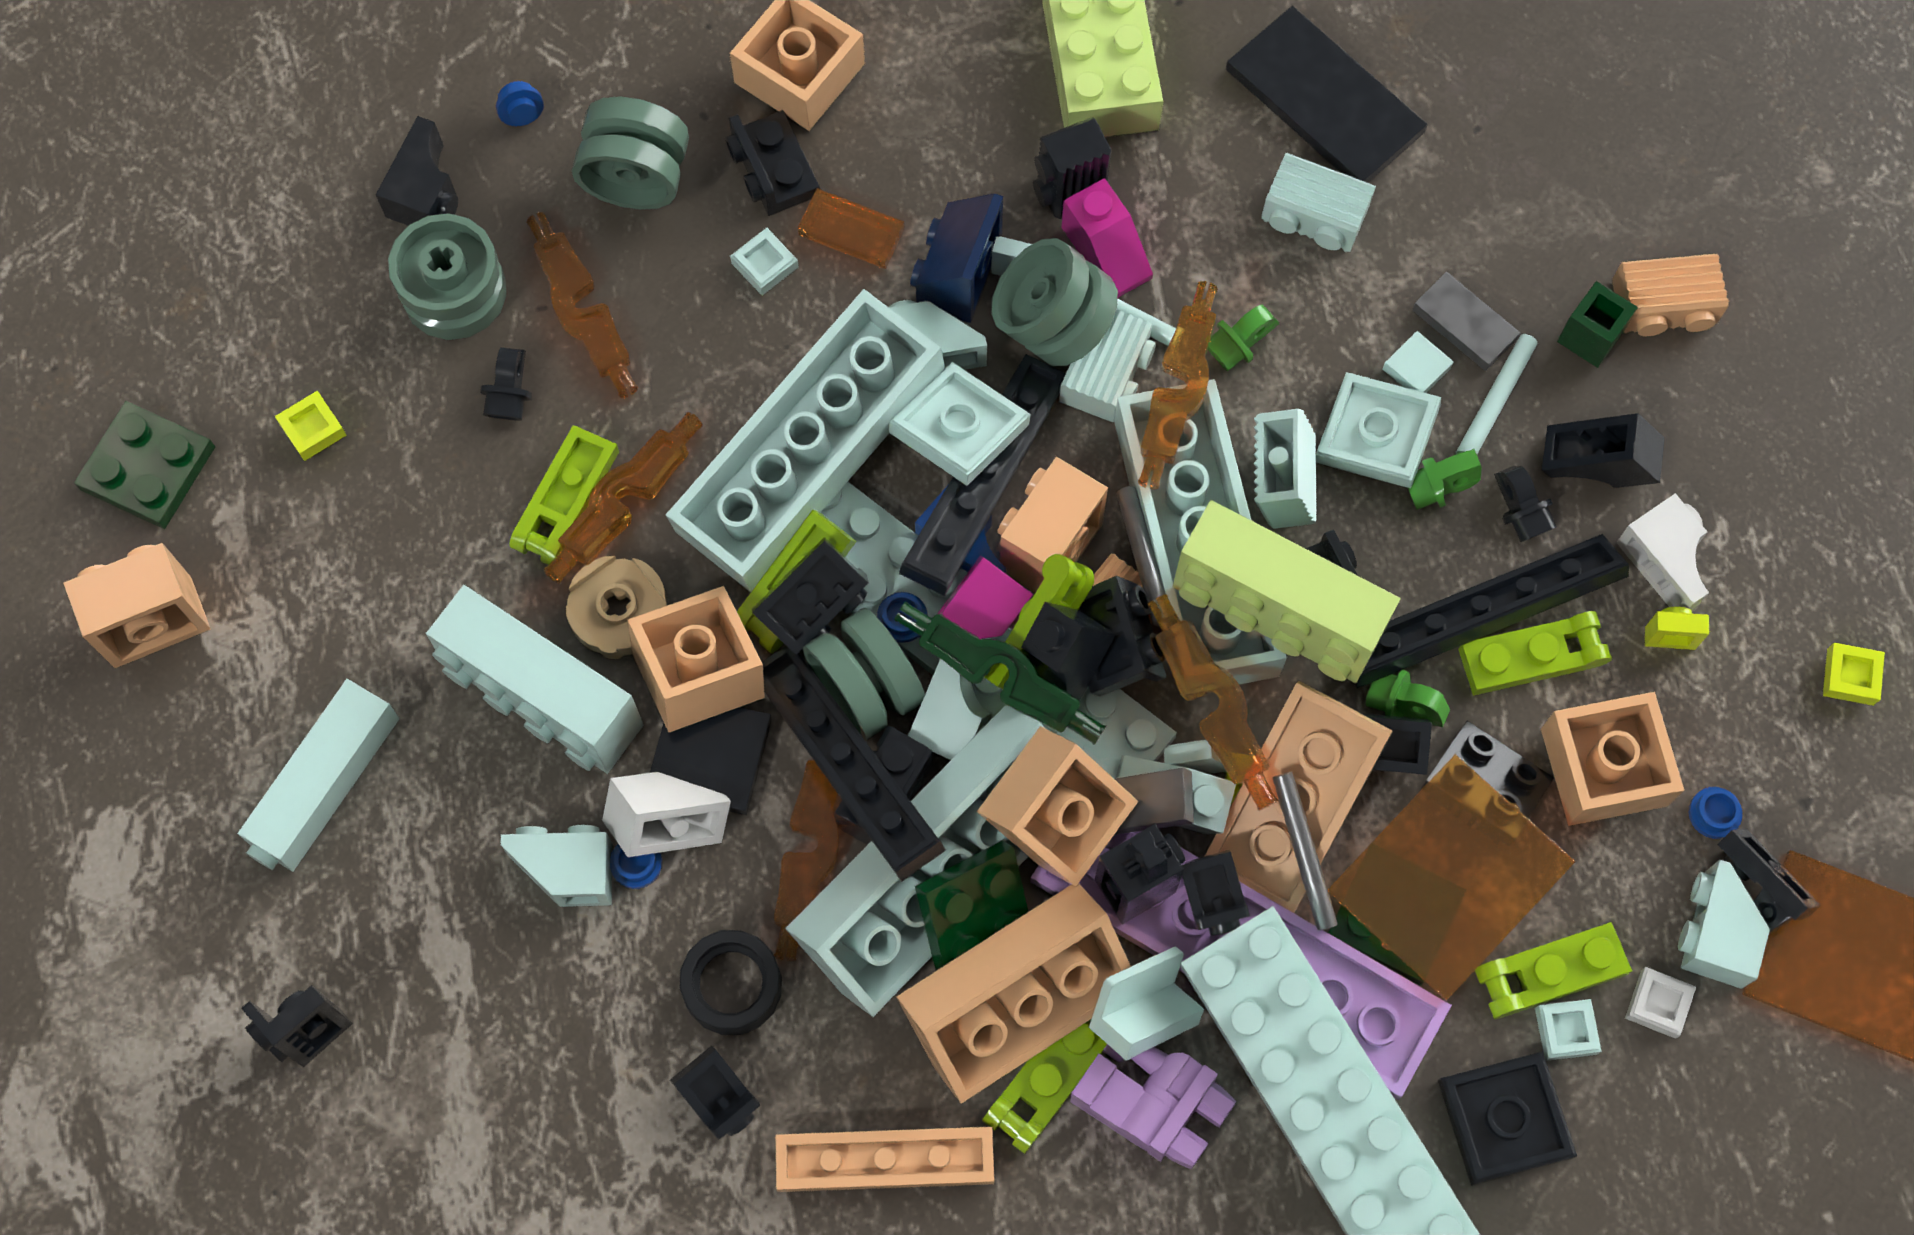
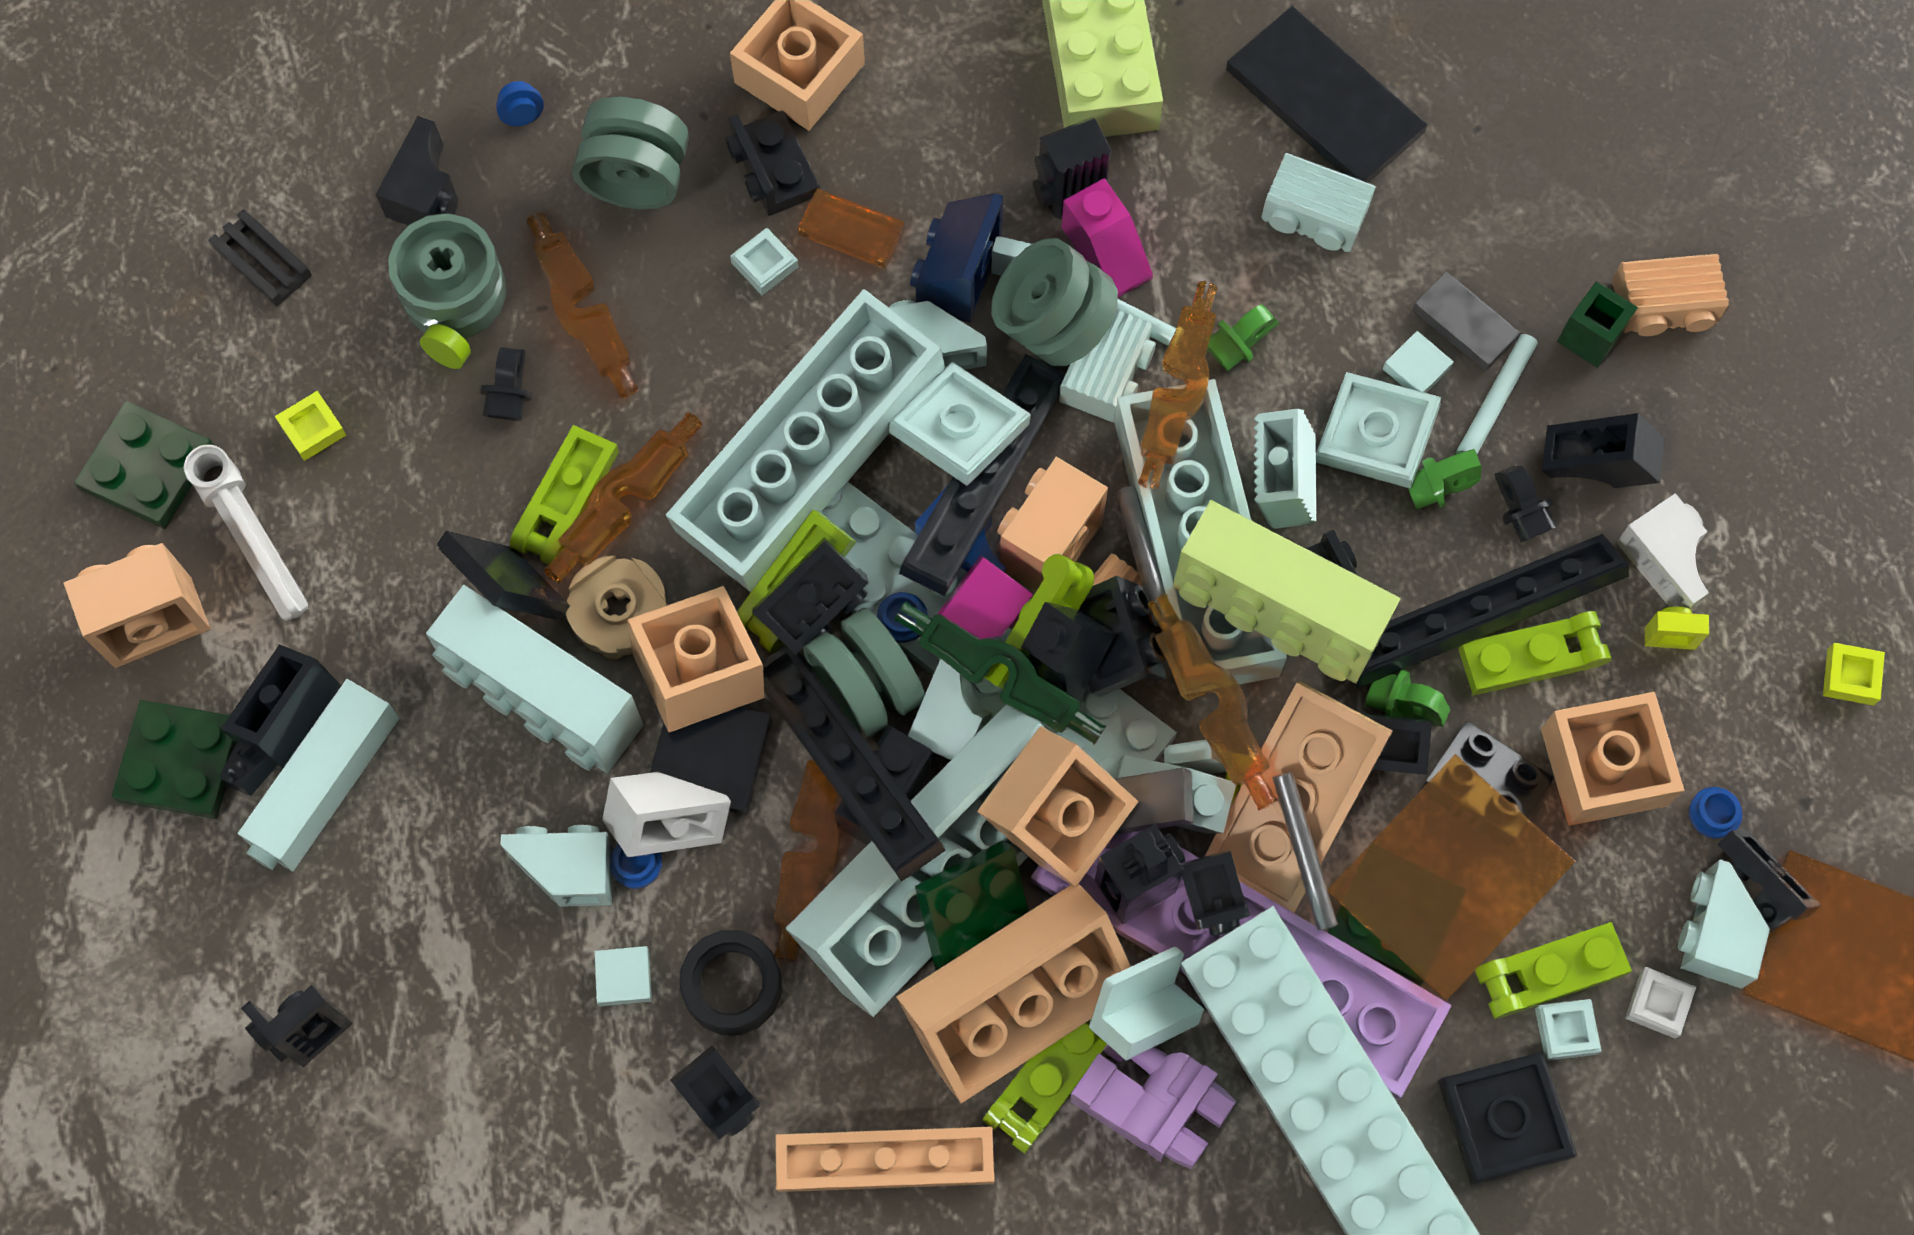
none -> dark green plate [111,700,236,820]
none -> white axle [184,445,308,621]
none -> black tile [208,209,312,307]
none -> black hinge [219,644,341,796]
none -> lime tile [419,324,471,369]
none -> black tile [437,531,570,620]
none -> light aqua tile [595,946,652,1006]

